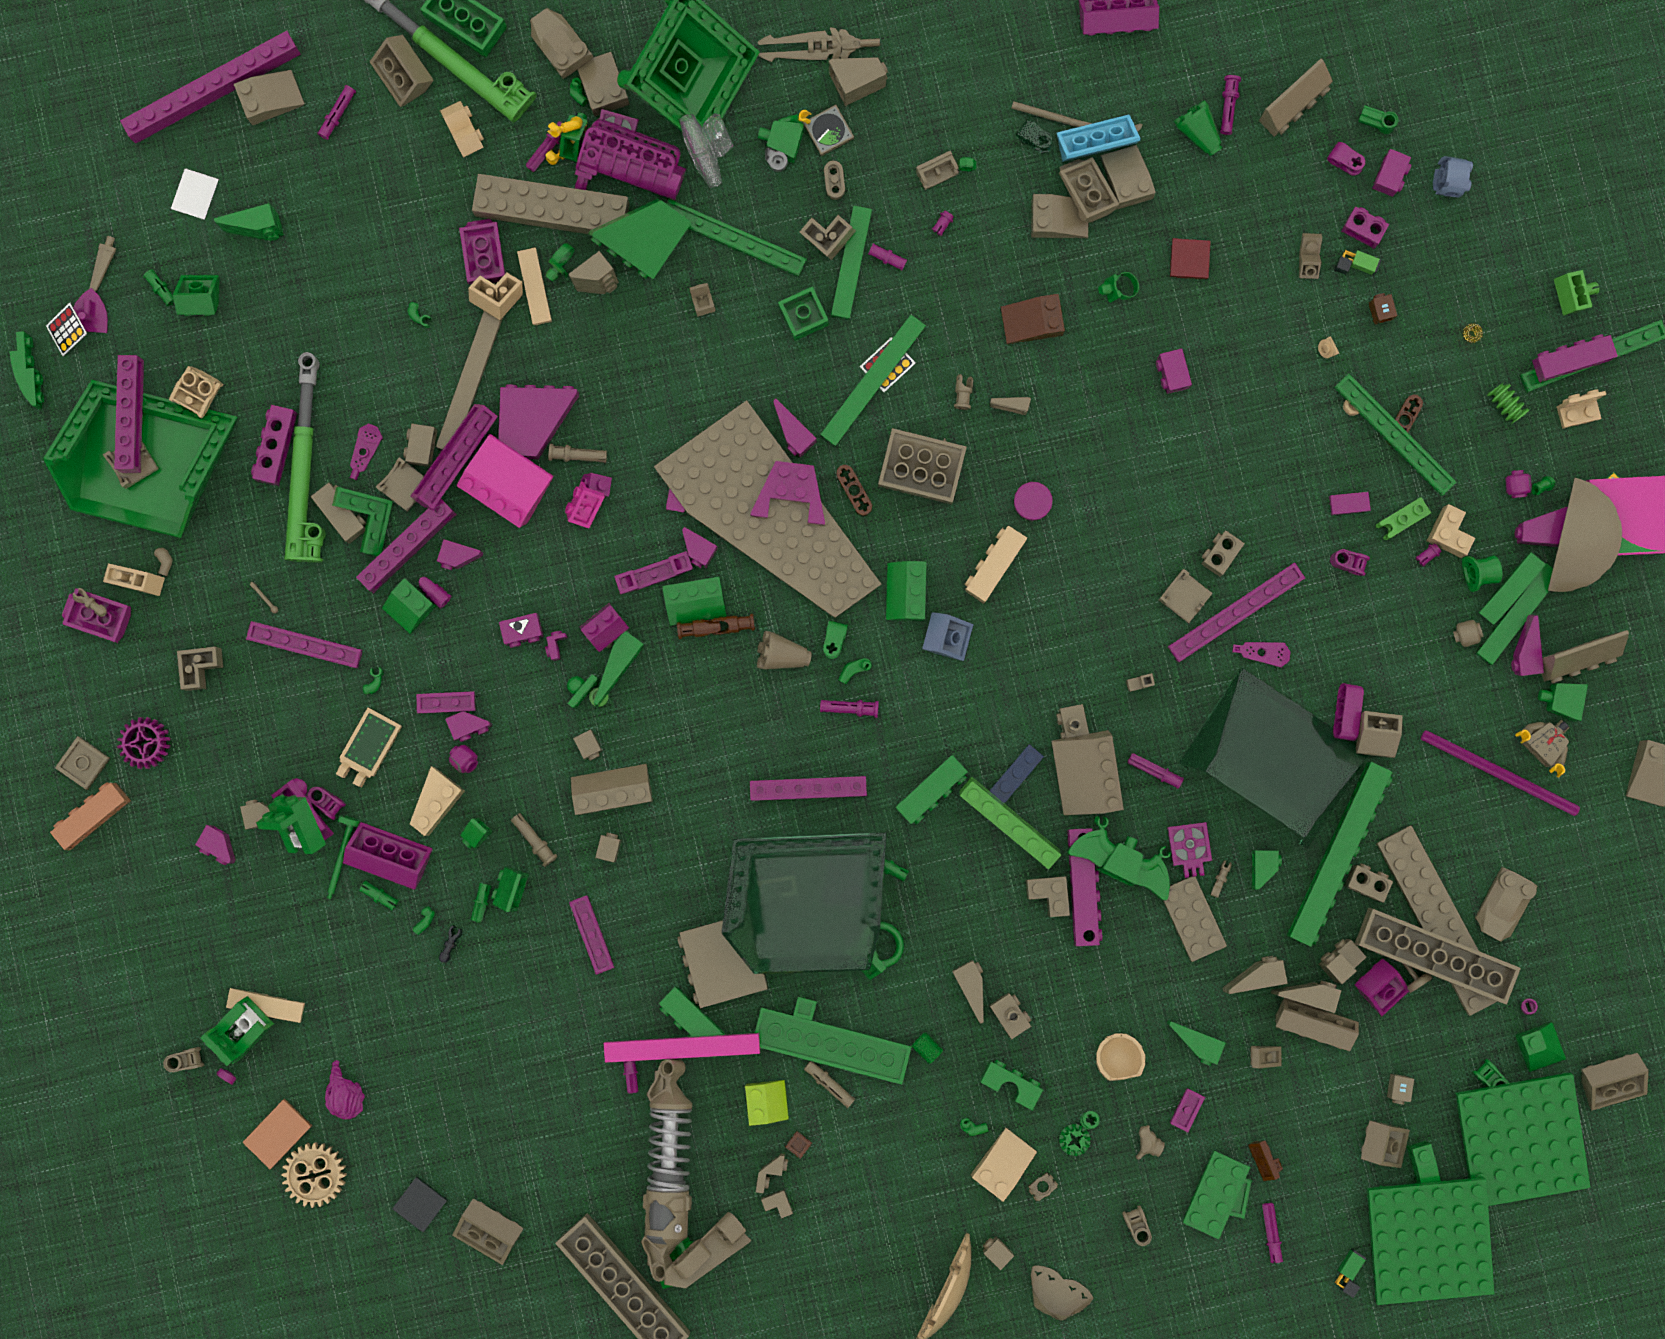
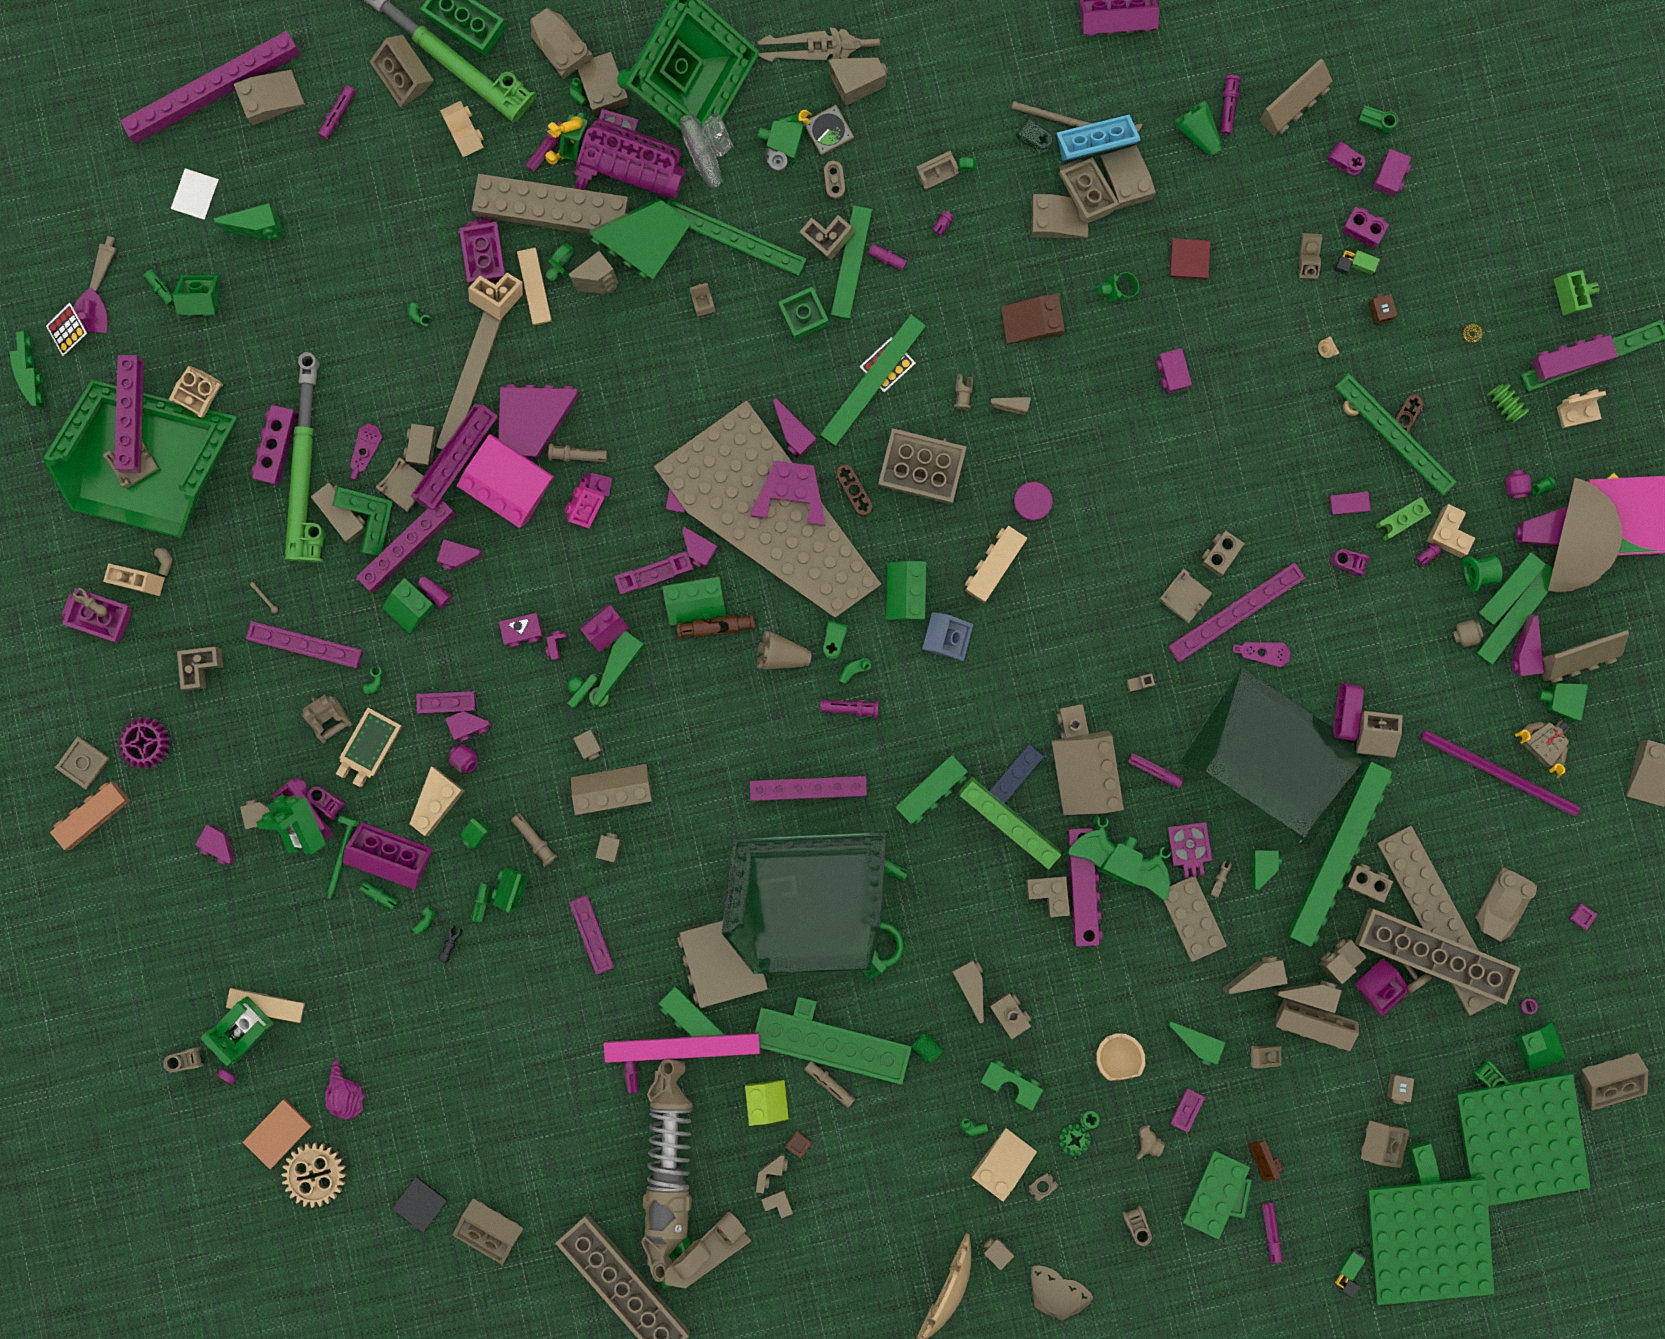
sand blue brick [1433,156,1473,198] -> none
none -> dark tan piece [302,695,353,744]
none -> magenta tile [1569,903,1597,930]

